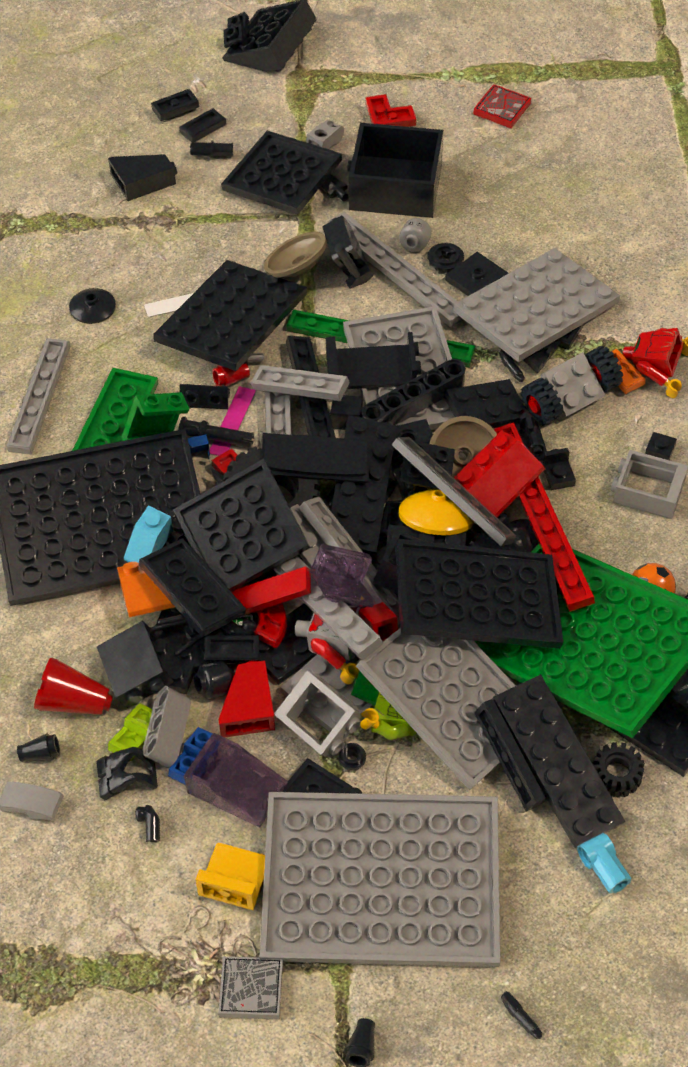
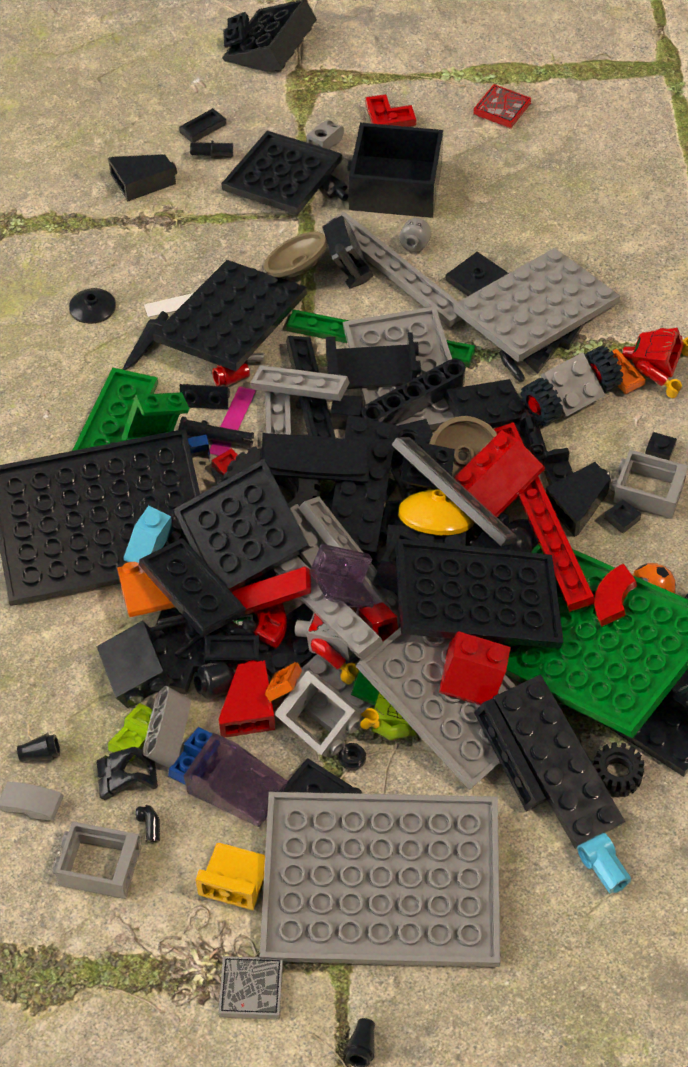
light grey tile [7,338,70,455] -> none
red cone [34,658,113,715] -> none
black plate [151,89,199,122] -> none
black gear [427,243,464,273] -> none
black piece [501,991,543,1039] -> none
none -> light grey window [53,821,142,899]
none -> black bar [122,311,169,370]
none -> orange plate [265,662,302,702]
none -> red slope [439,631,511,705]
none -> black slope [546,462,610,537]
none -> red tile [594,563,637,627]
none -> black plate [604,499,641,533]

